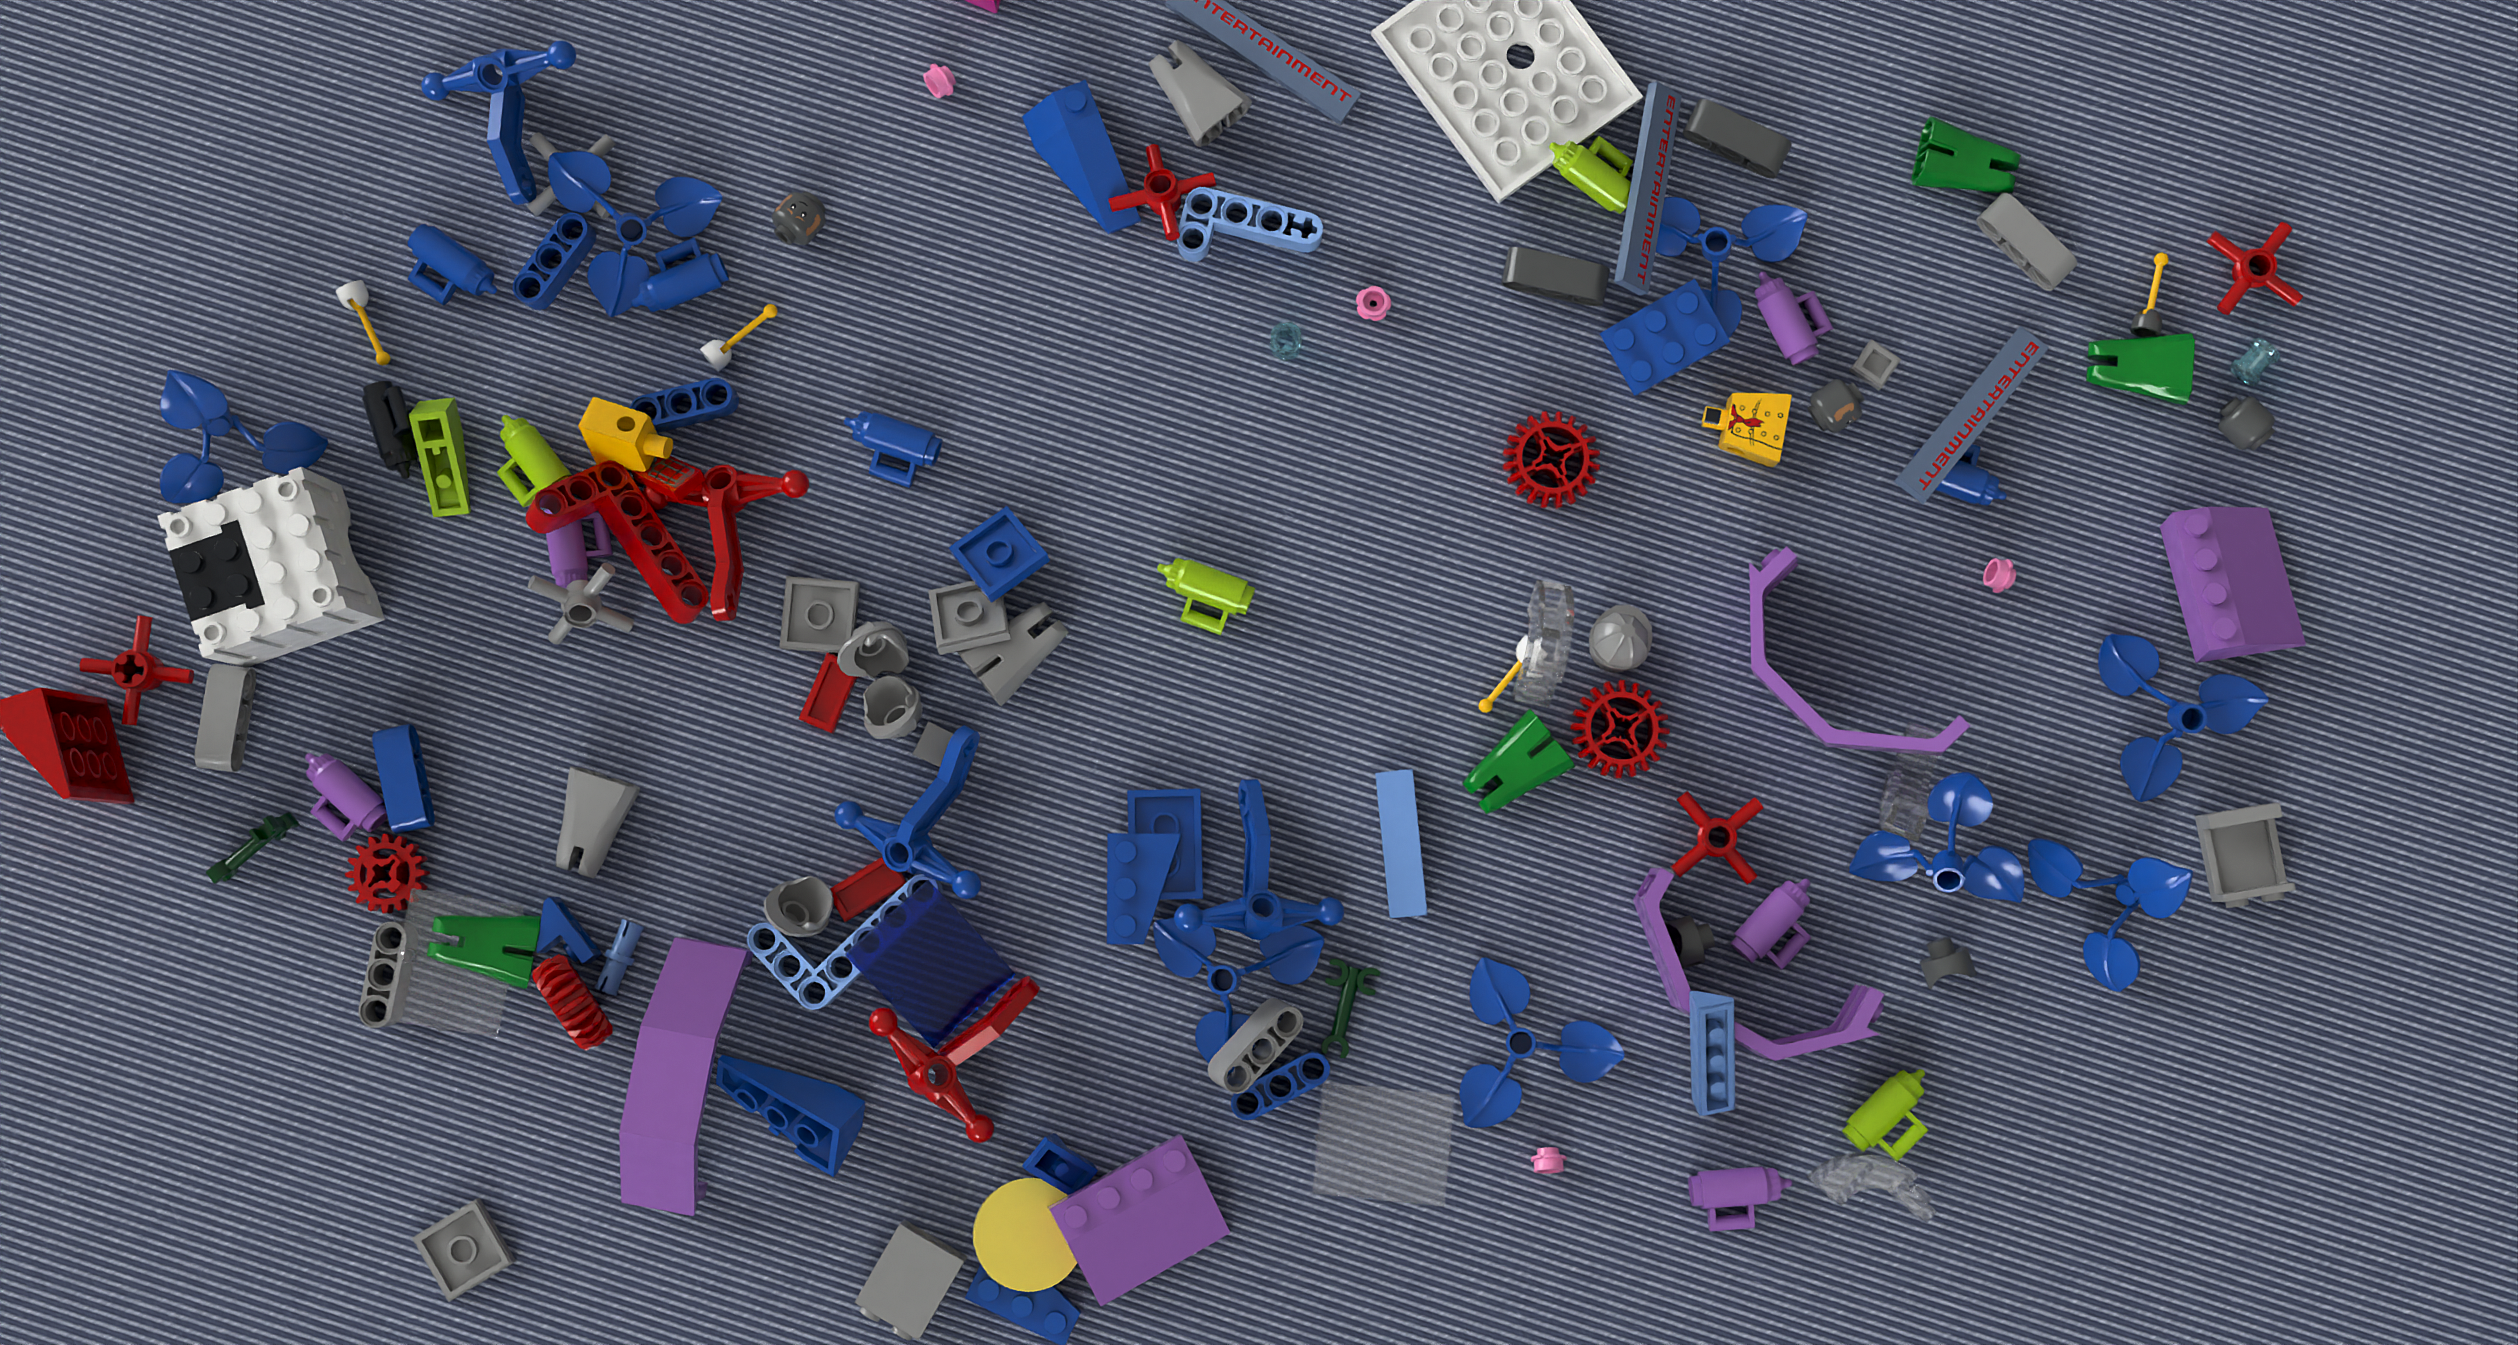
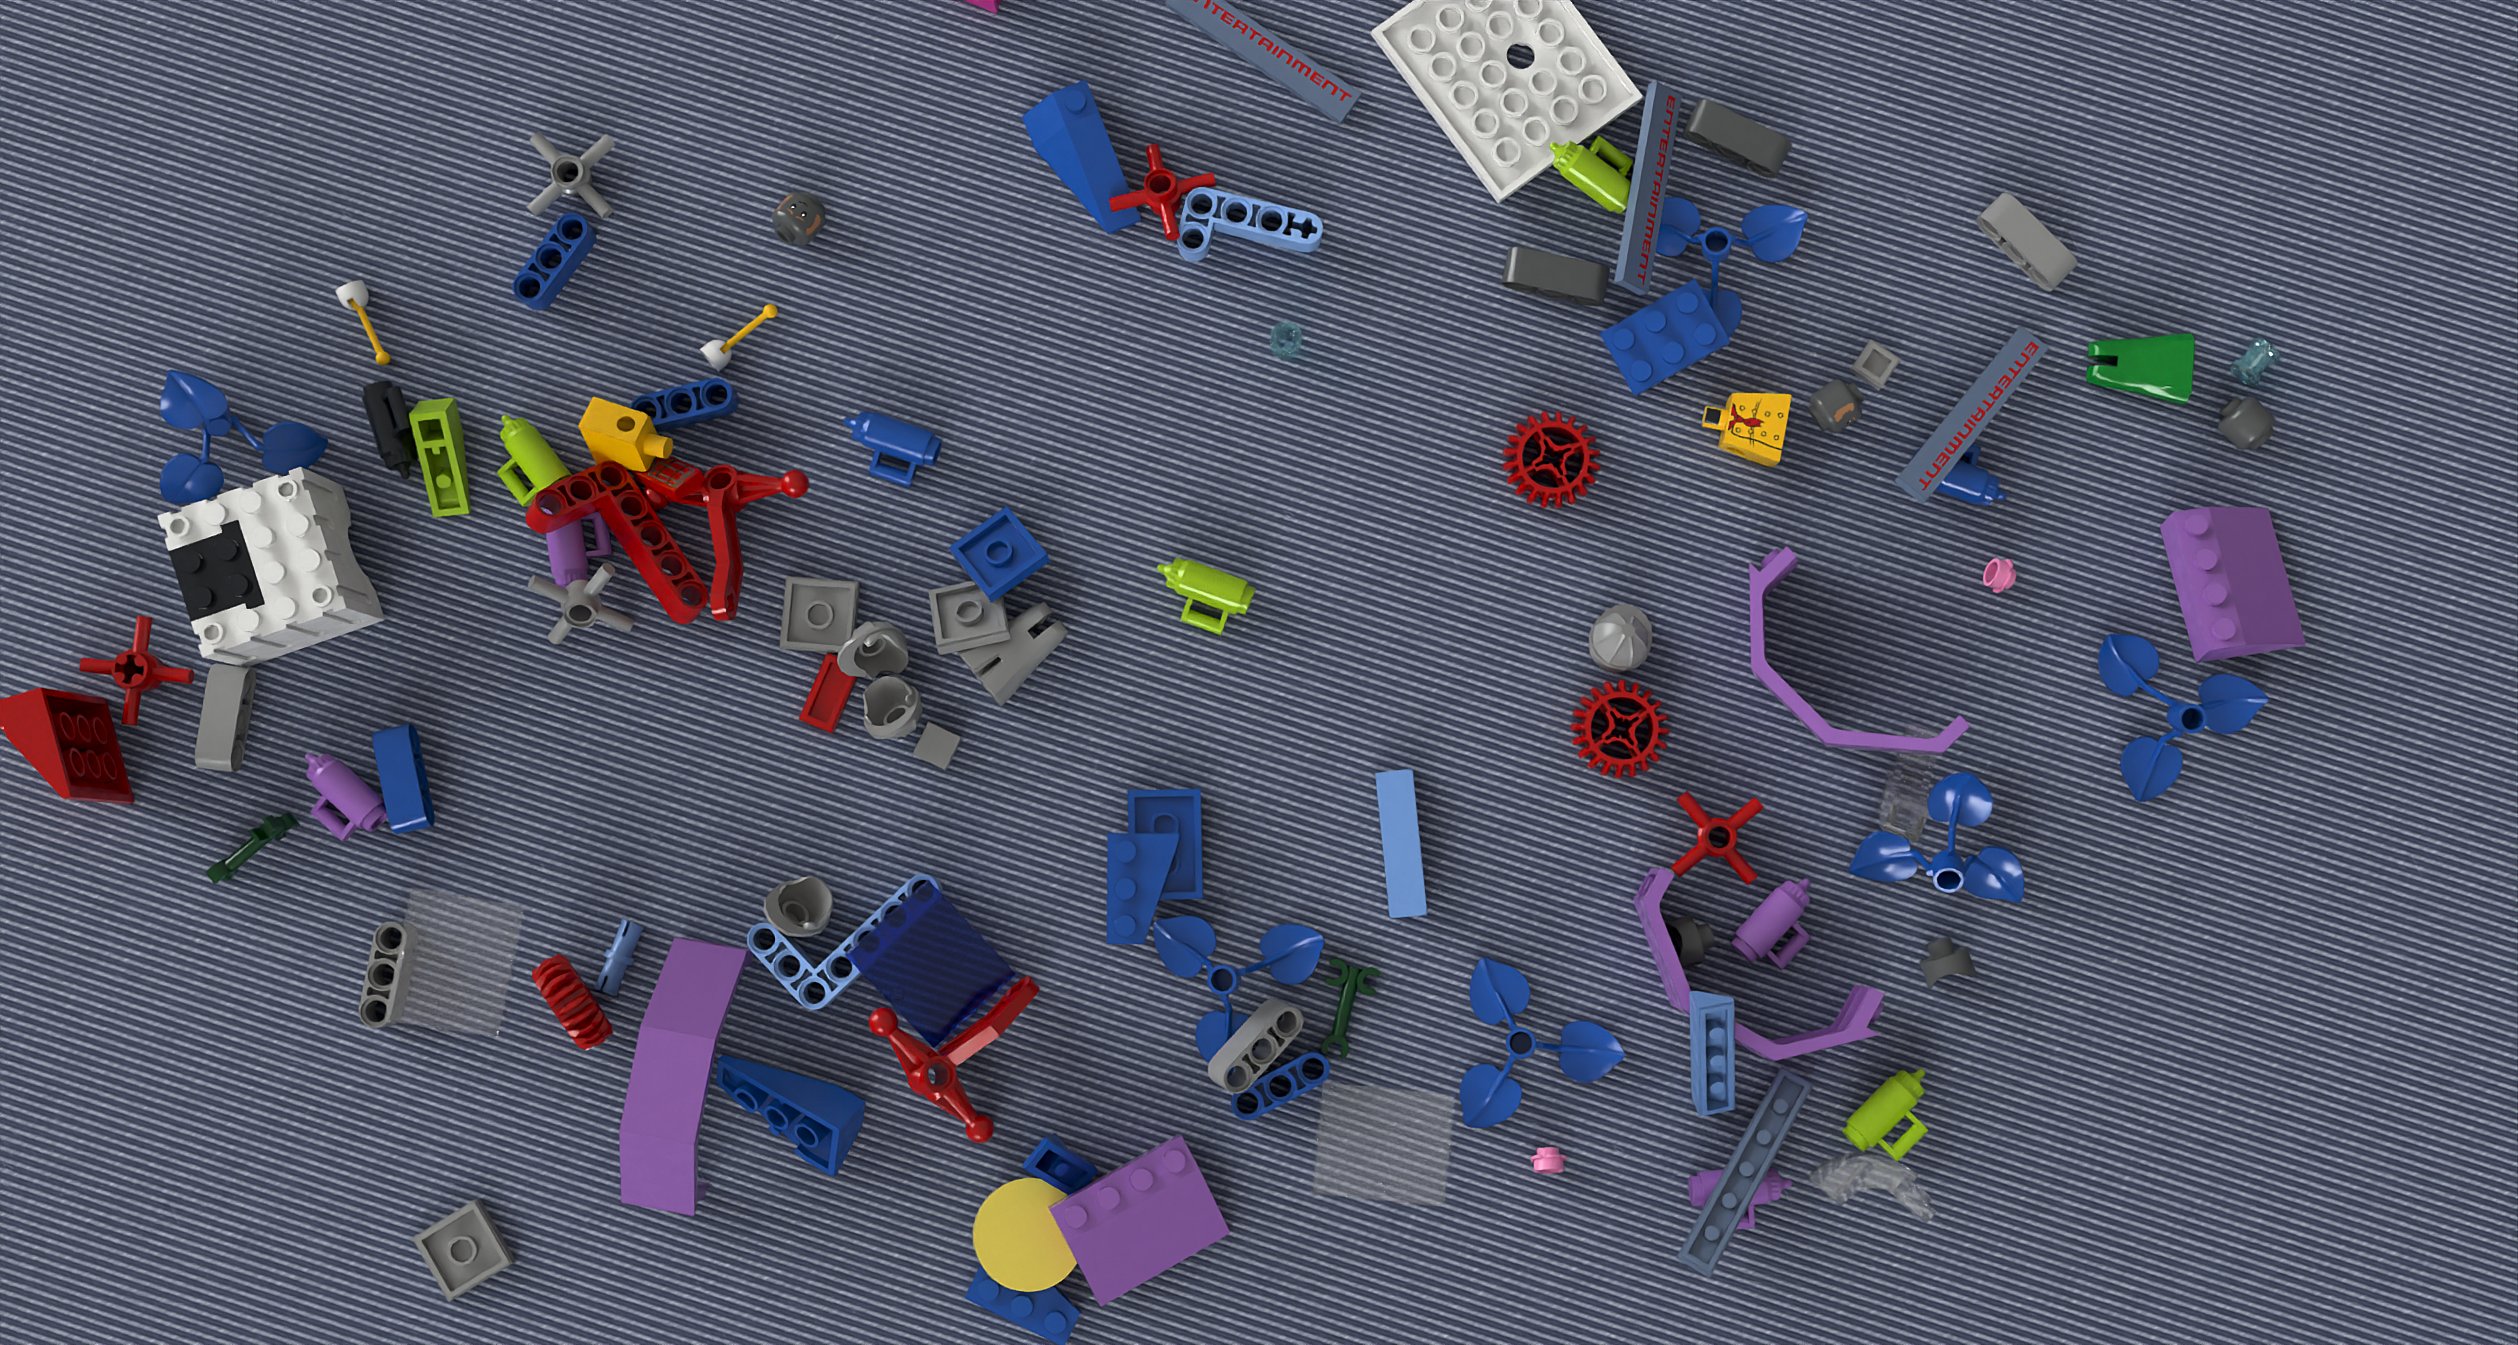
red gear [345,834,430,914] -> none
blue piece [408,224,497,305] -> none
blue piece [421,41,577,205] -> none
green piece [426,915,541,989] -> none
blue slope [537,897,603,964] -> none
blue plant [548,151,722,317] -> none
light grey piece [555,766,640,879] -> none
blue piece [632,237,730,312] -> none
red tile [830,857,908,922] -> none
blue piece [834,725,981,899] -> none
light grey panel [854,1219,968,1341] -> none
bright pink plate [923,64,956,98] -> none
light grey piece [1148,39,1252,147] -> none
blue piece [1174,779,1344,940] -> none
bright pink plate [1356,286,1391,321] -> none
green piece [1462,709,1575,815] -> none
yellow hinge [1478,635,1547,713] -> none
clear arch [1512,580,1574,708] -> none
medium lavender piece [1754,271,1834,366] -> none
green piece [1911,116,2021,194] -> none
blue plant [2028,838,2193,992] -> none
hinge [2130,252,2169,338] -> none
light grey panel [2195,802,2296,908] -> none
red bar [2206,222,2303,315] -> none
none -> sand blue tile [1676,1066,1814,1278]

